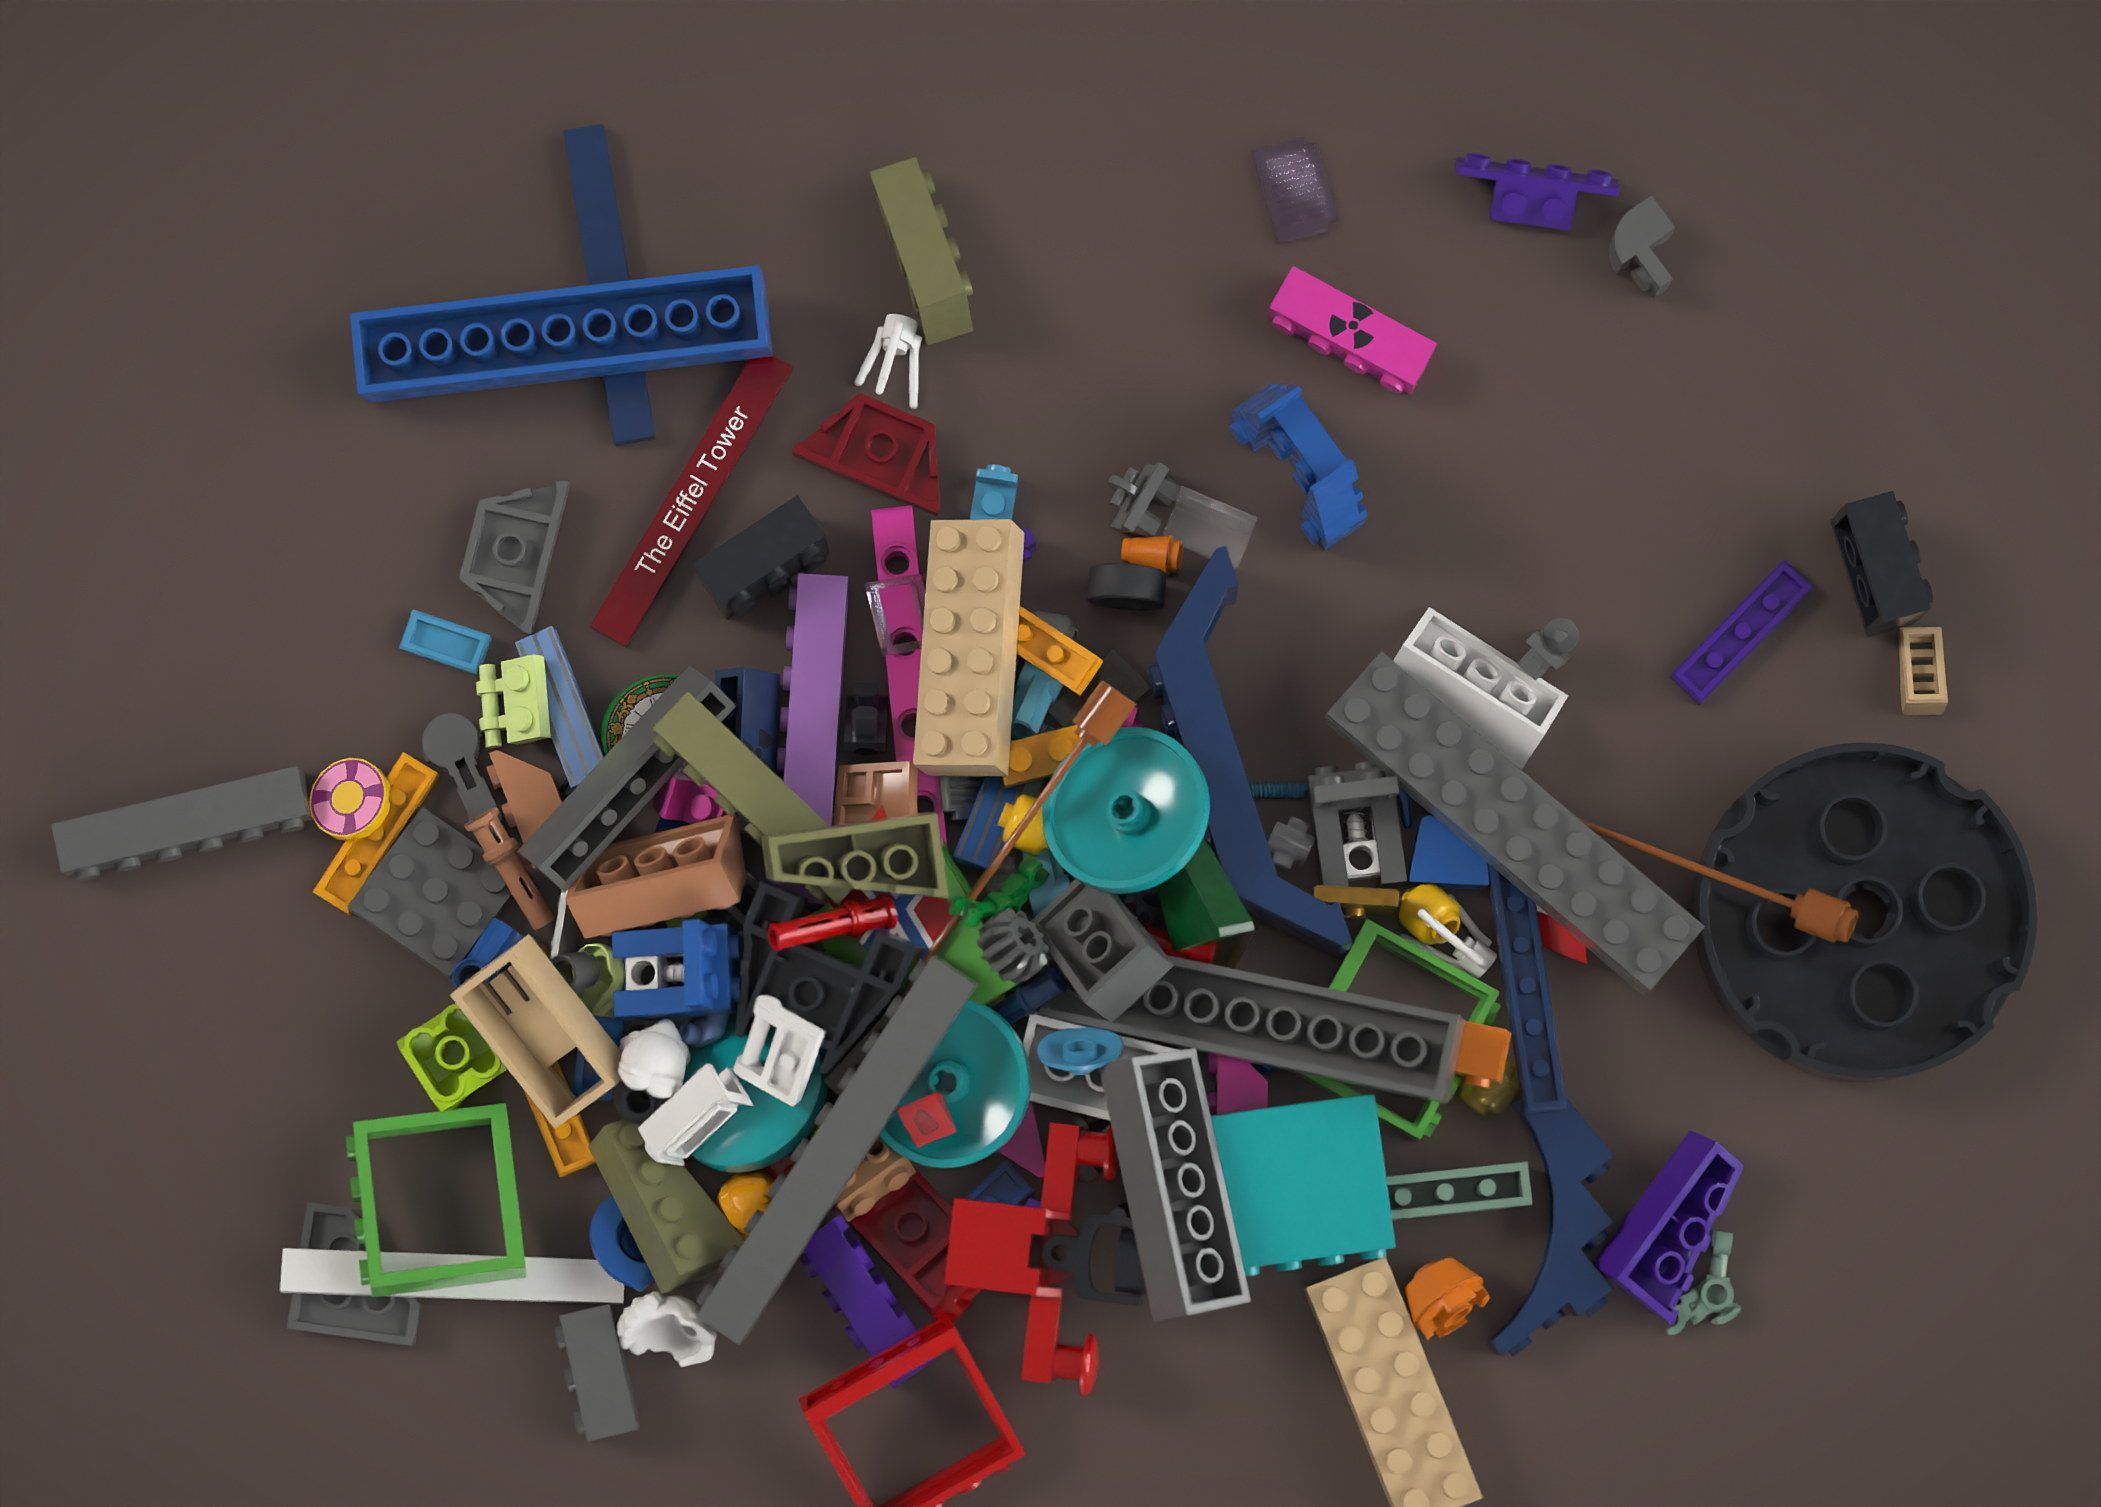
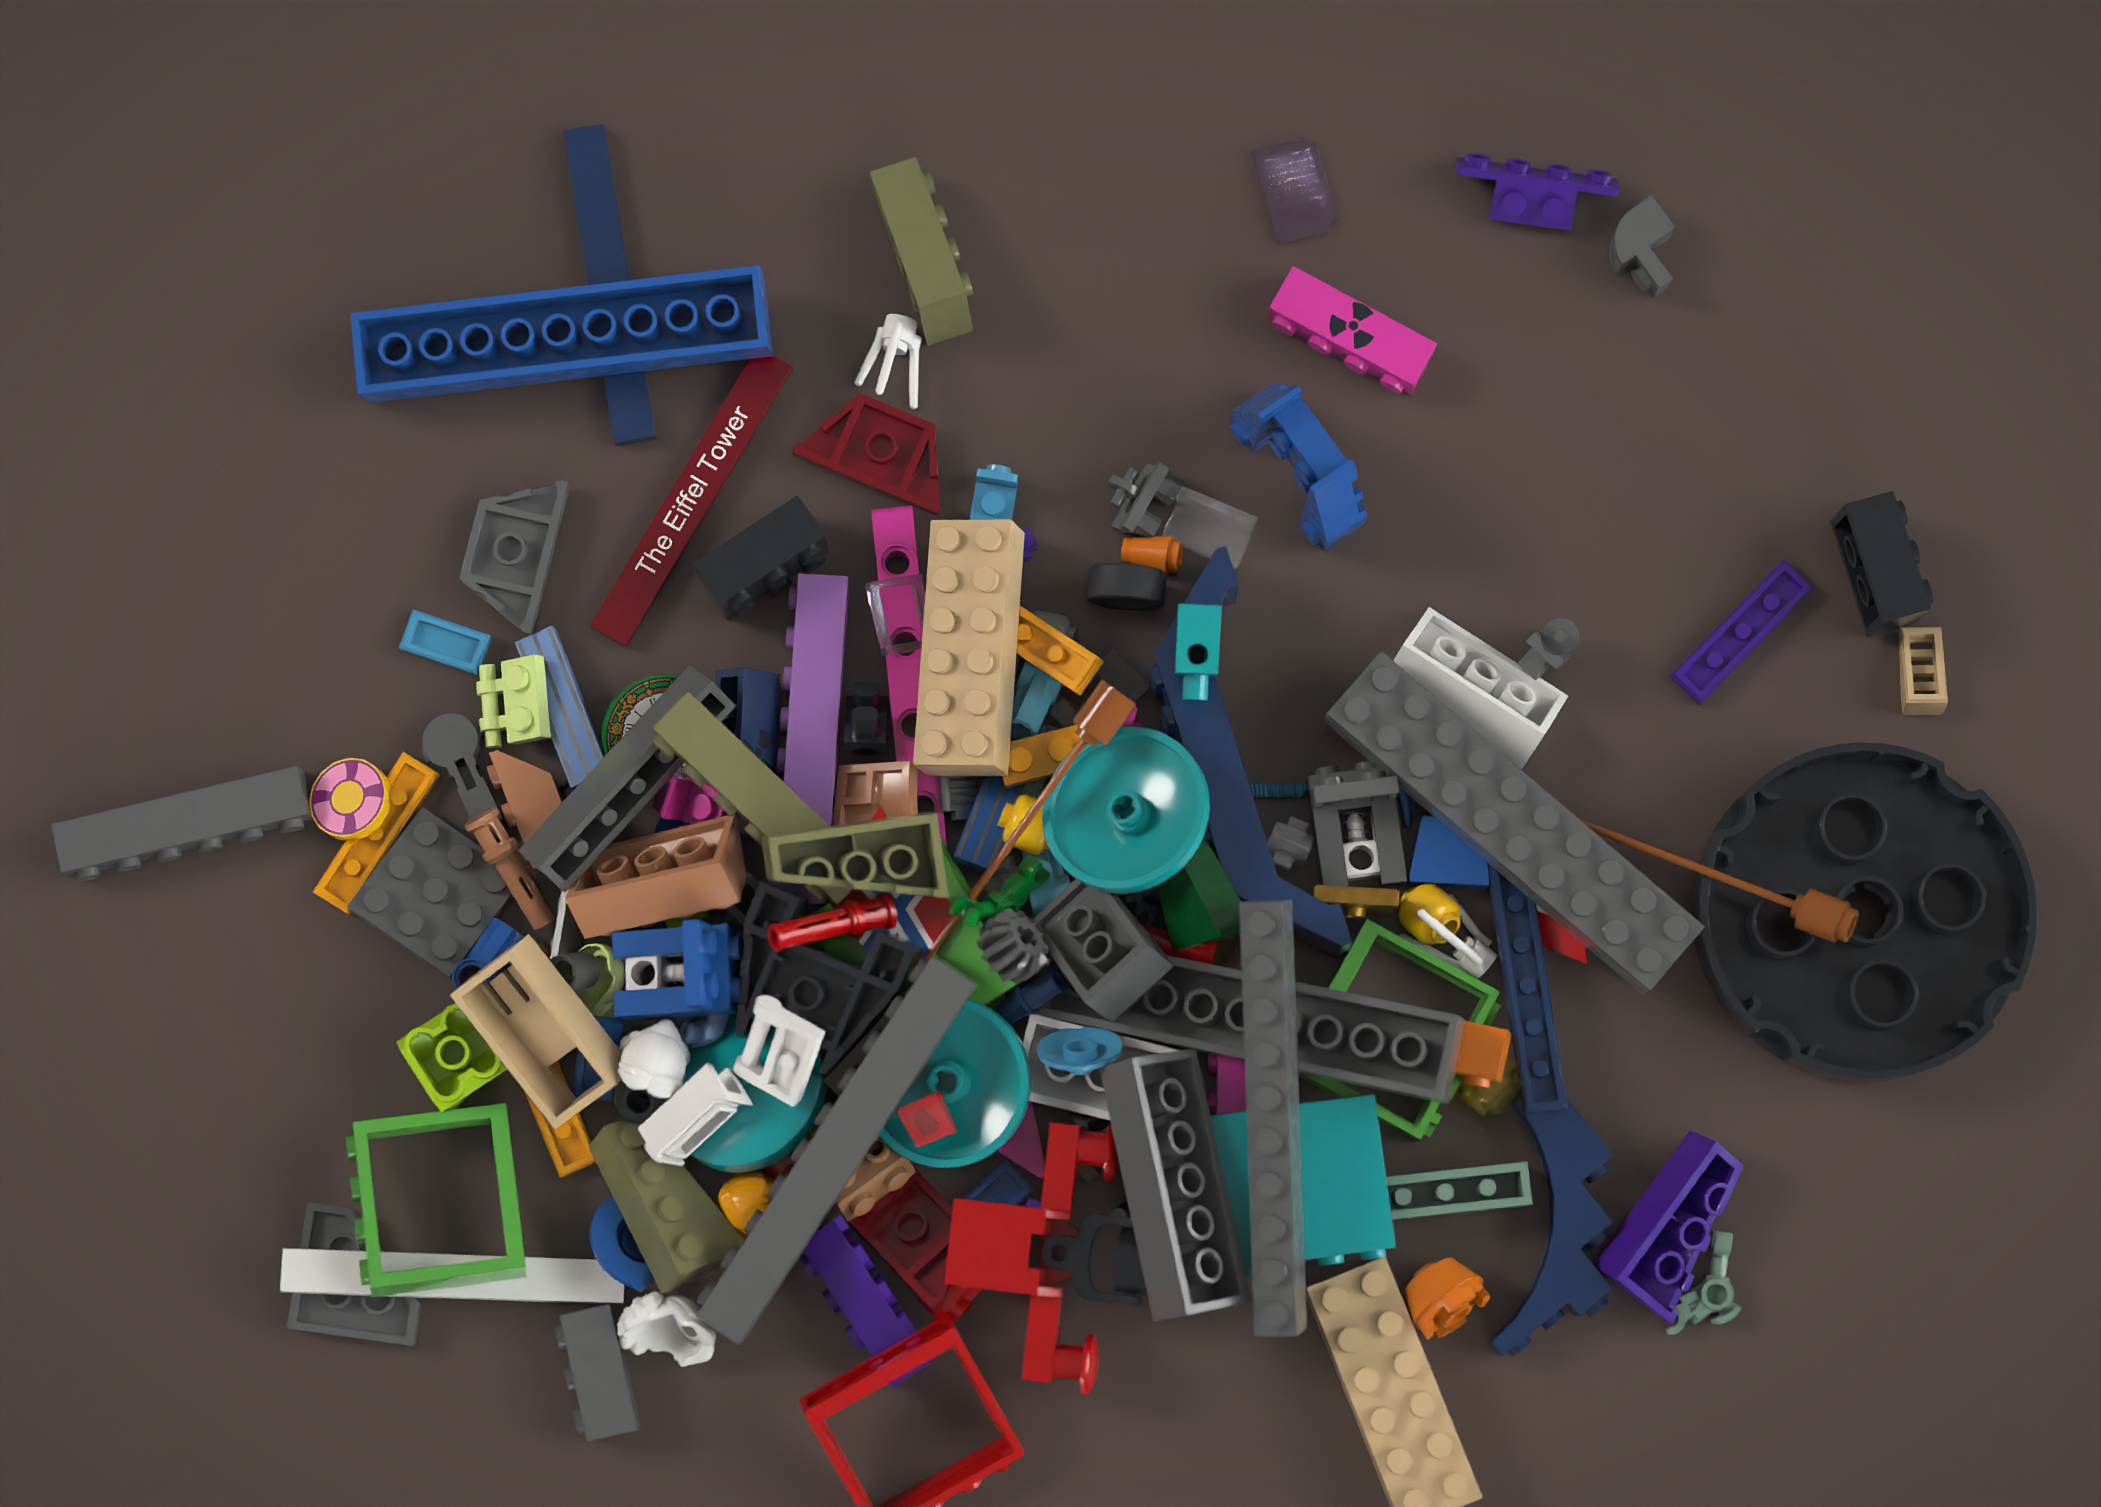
none -> teal torso [1175,604,1221,701]
none -> dark grey brick [1239,899,1307,1336]

